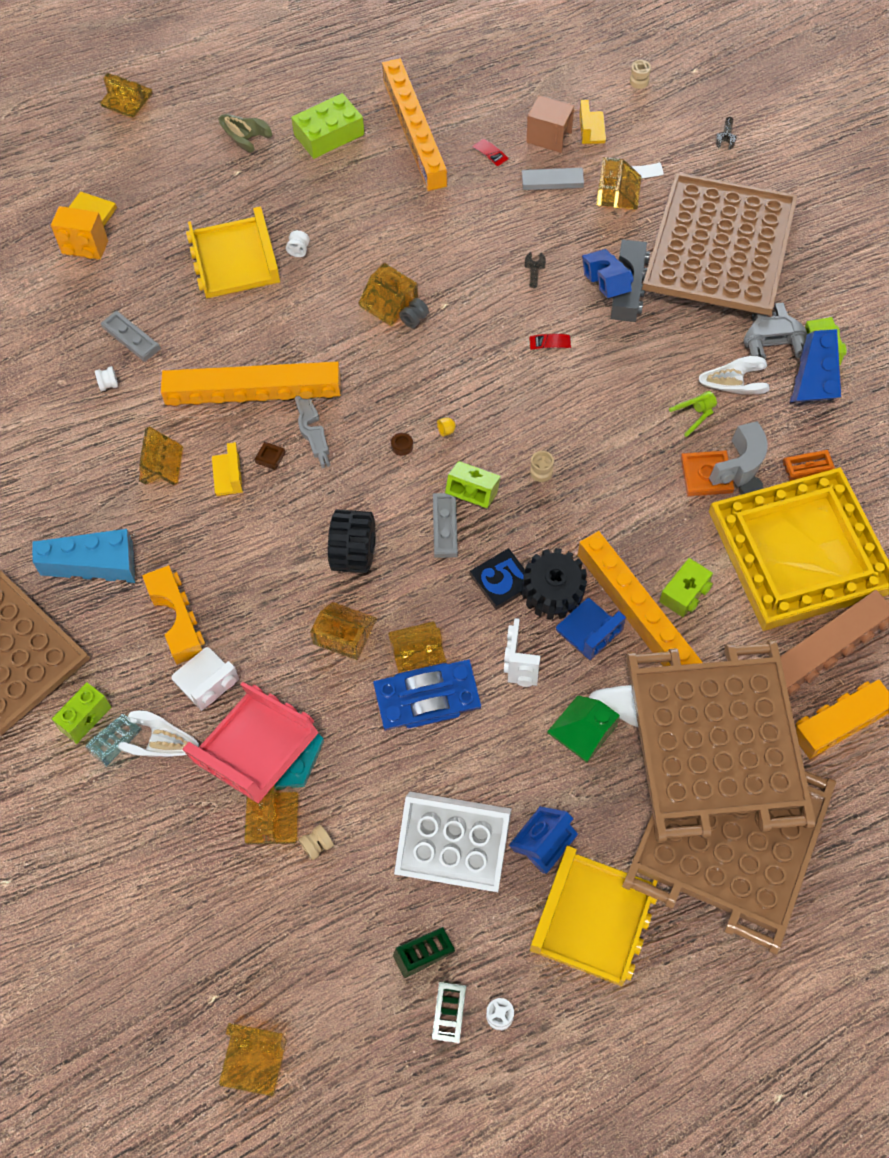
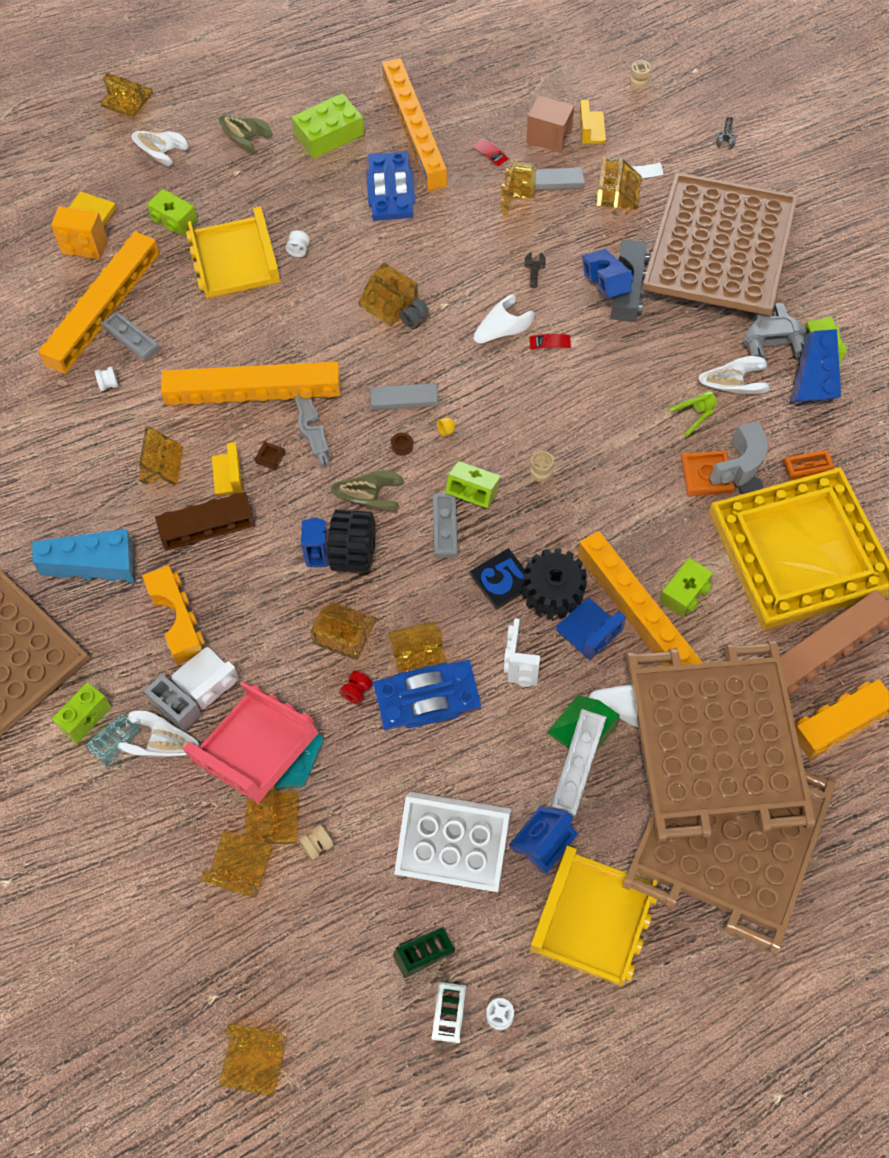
none -> light orange brick [38,231,160,374]
none -> white animal [131,131,189,167]
none -> light grey brick [144,674,202,732]
none -> lime brick [147,189,198,236]
none -> reddish brown brick [155,492,255,551]
none -> clear yellow bracket [200,831,273,897]
none -> blue brick [301,518,329,567]
none -> olive animal [331,470,403,511]
none -> red wheel [339,670,373,705]
none -> blue piece [366,151,415,221]
none -> light grey tile [370,383,438,410]
none -> white animal [473,294,535,343]
none -> clear yellow bracket [500,160,537,219]
none -> tile [551,709,607,816]

